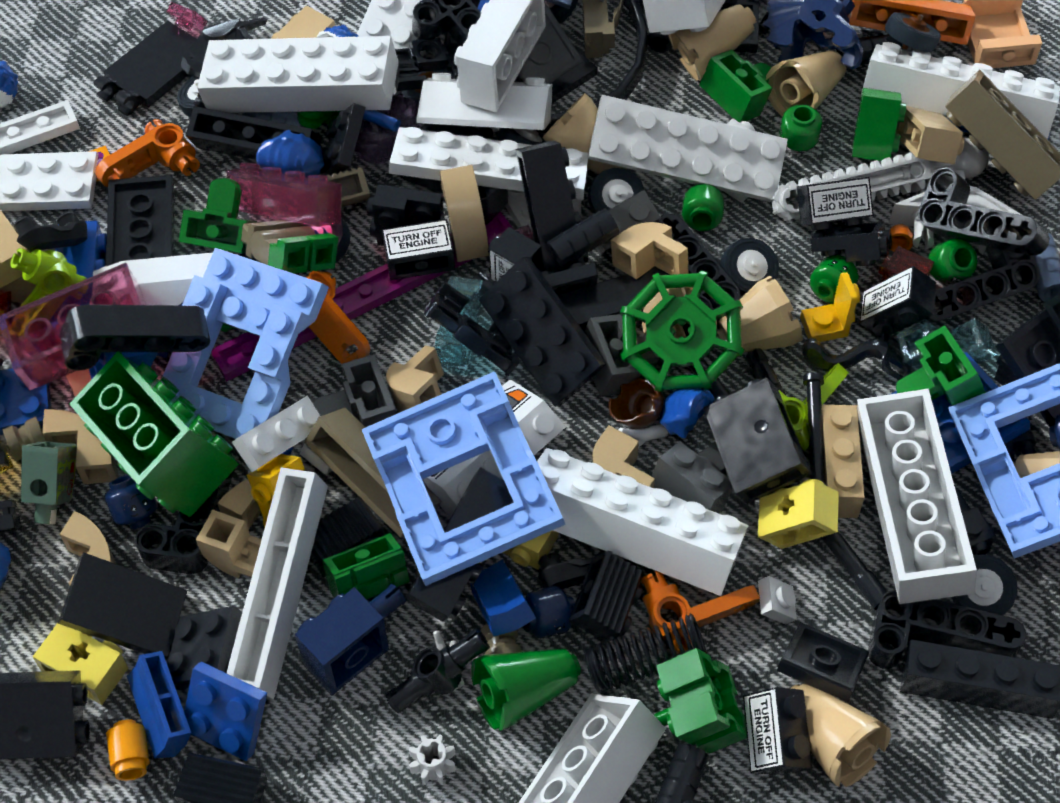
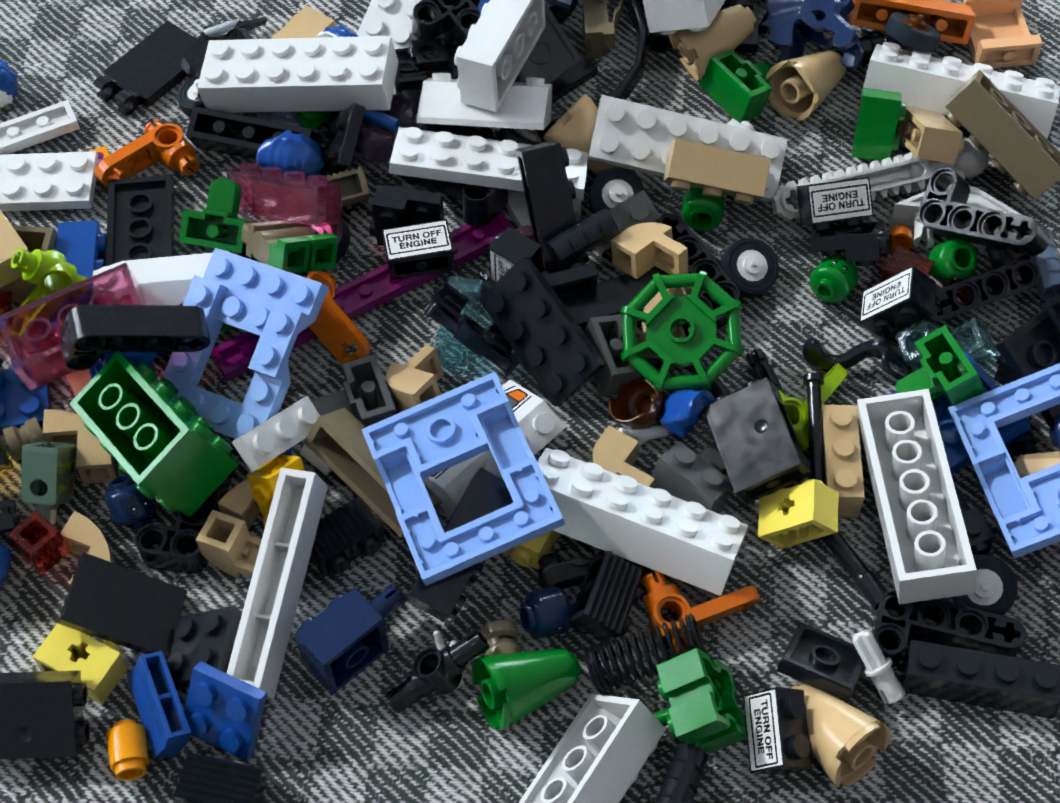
black piece [14,211,87,251] -> none
clear pink plate [166,2,208,32] -> none
green brick [322,533,410,600] -> none
white gear [409,735,456,785] -> none
tan brick [440,165,489,262] -> none
blue piece [470,559,536,637] -> none
tan cone [717,276,803,352] -> none
white plate [758,576,797,625] -> none
green head [779,105,823,151] -> none
yellow bracket [800,272,860,342] -> none
none -> clear red brick [8,510,70,575]
none -> tan brick [663,138,771,205]
none -> white axle [852,629,906,704]

